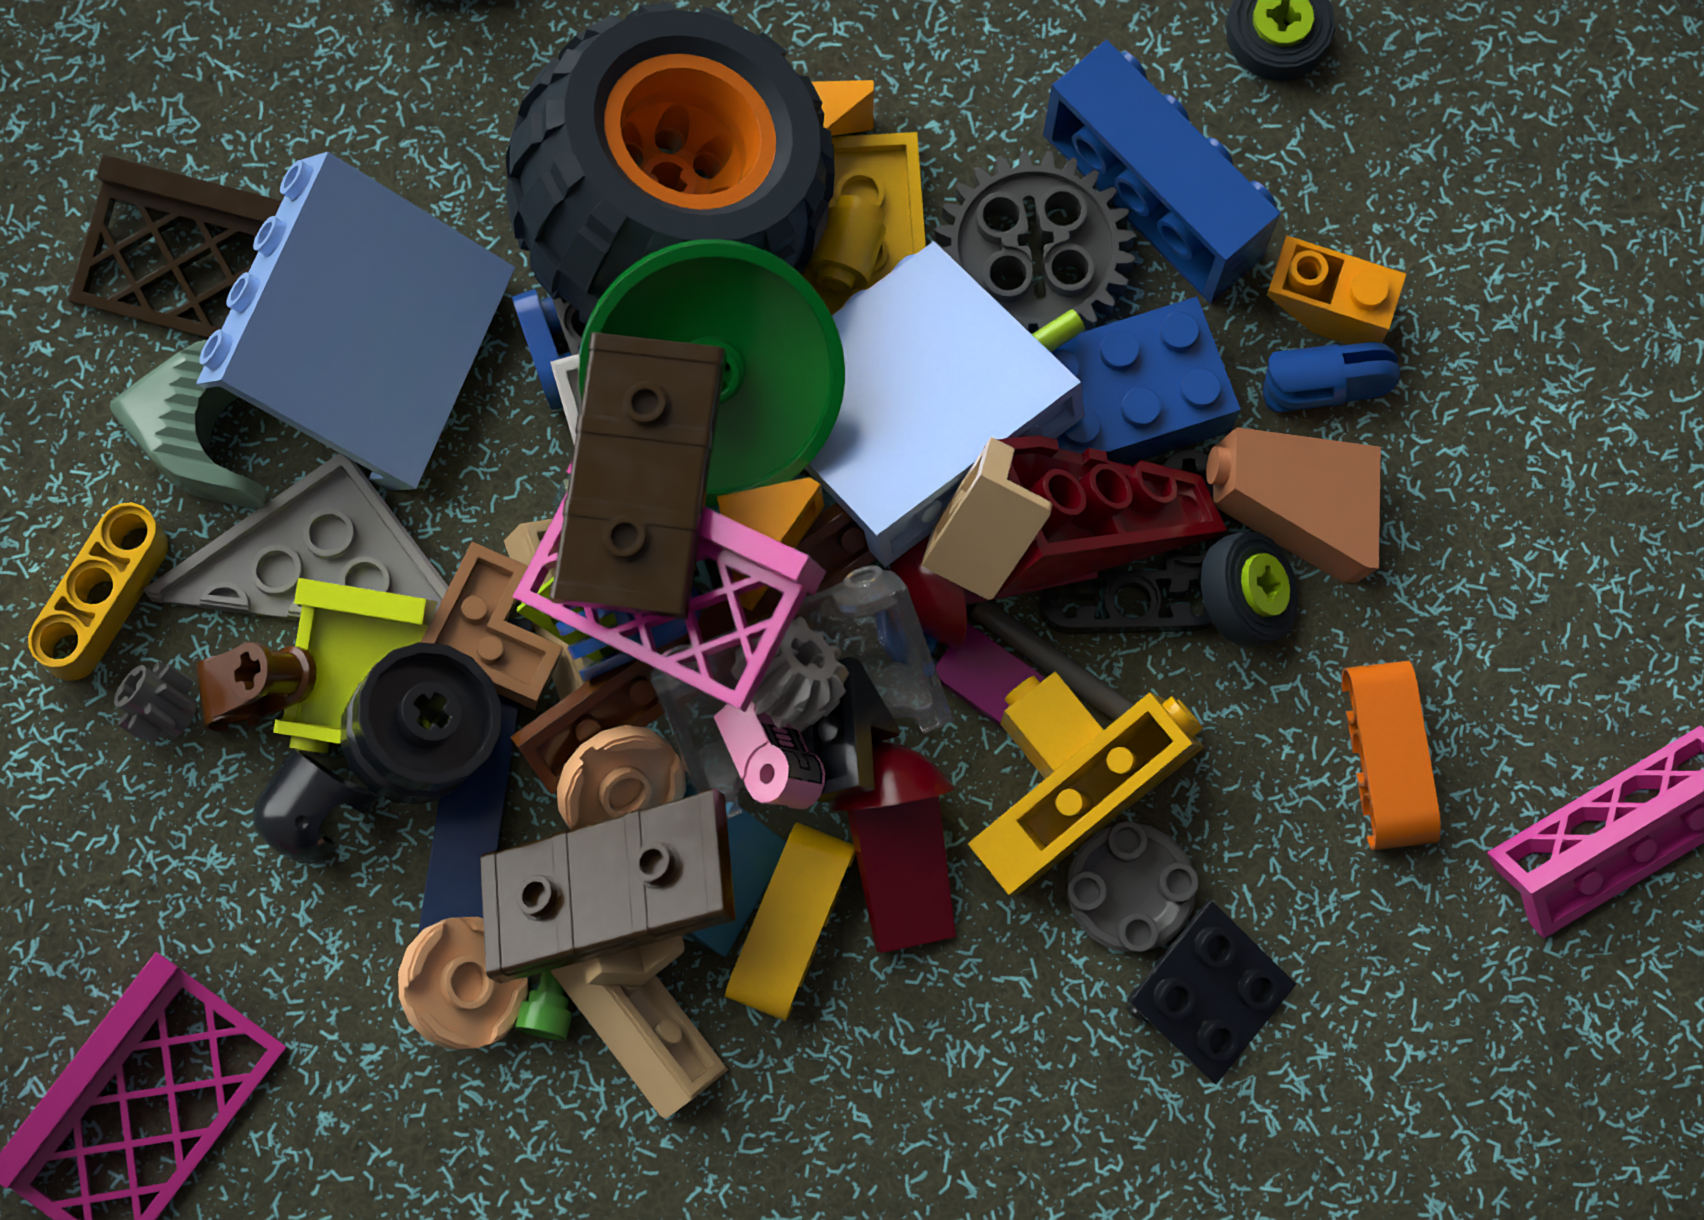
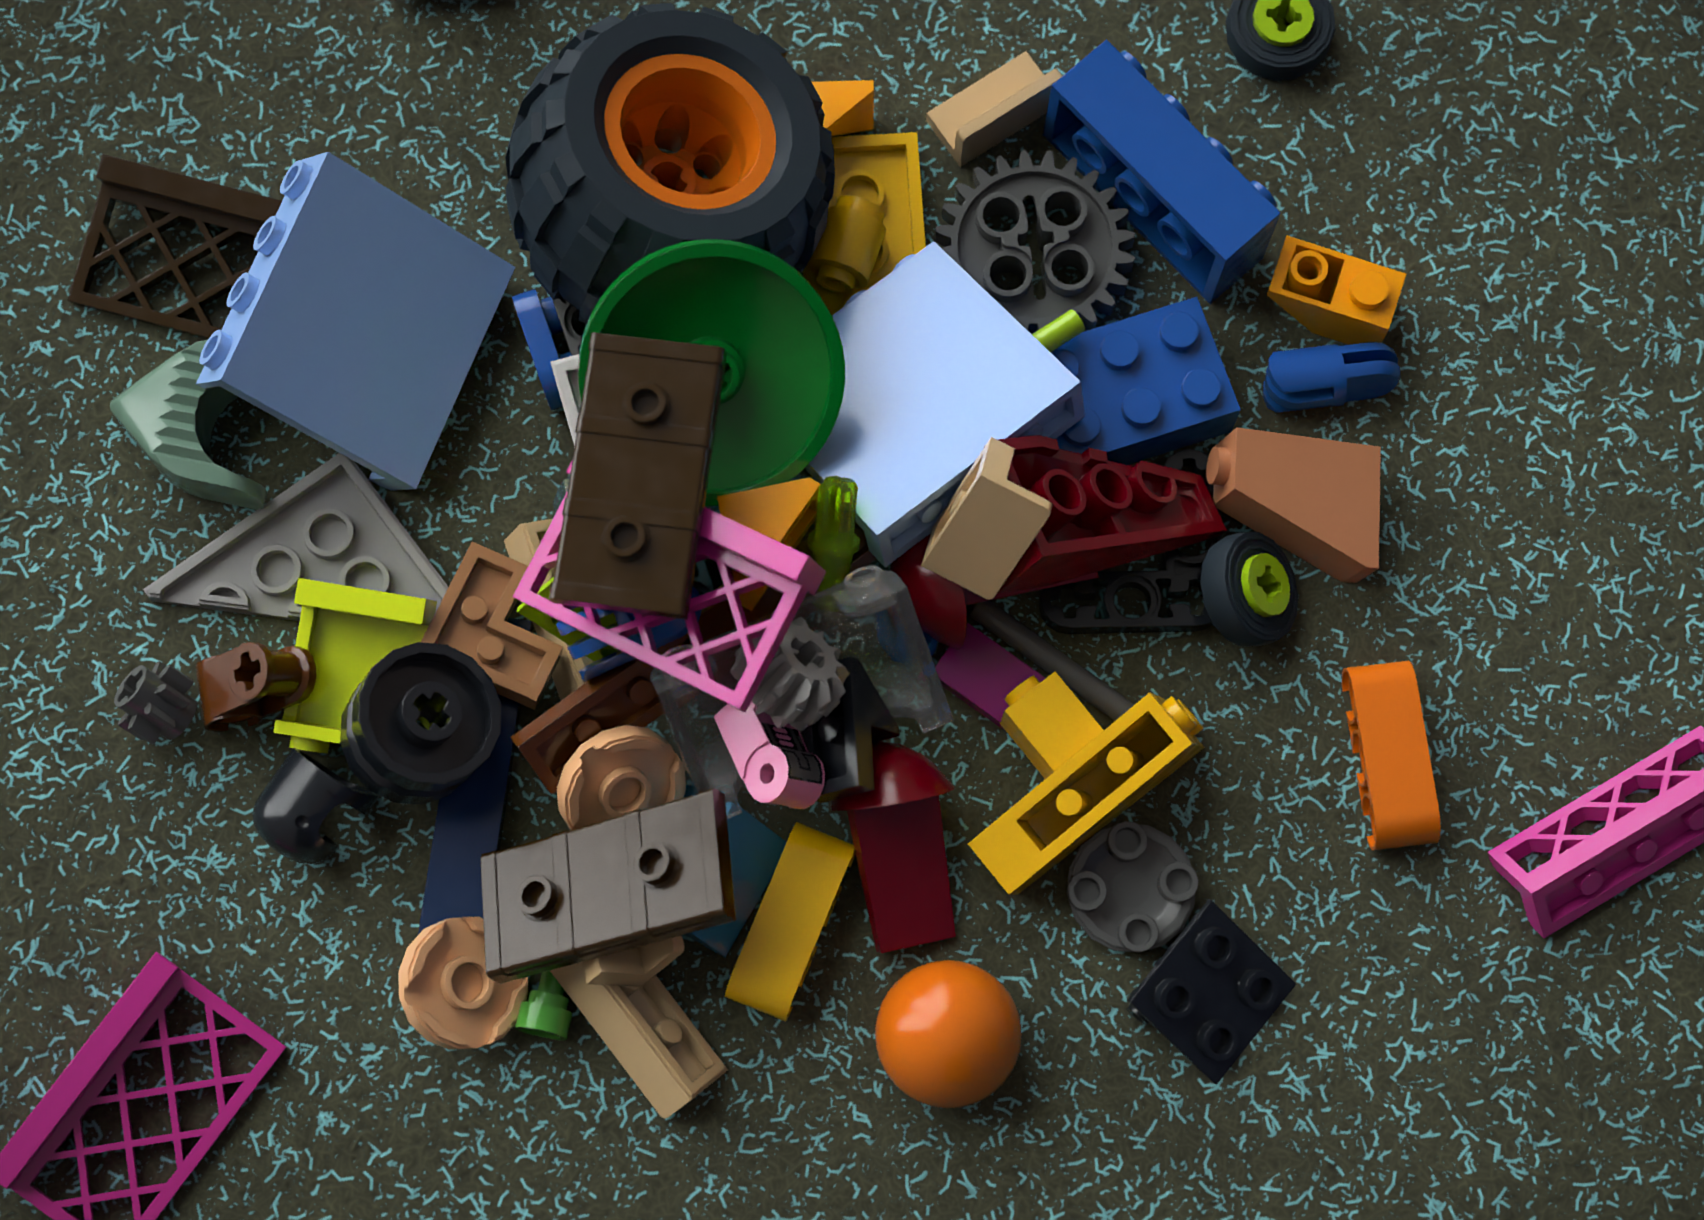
yellow beam [28,502,168,681] -> none
none -> clear neon green axle [807,475,860,607]
none -> orange piece [875,960,1022,1108]
none -> tan panel [926,51,1062,167]

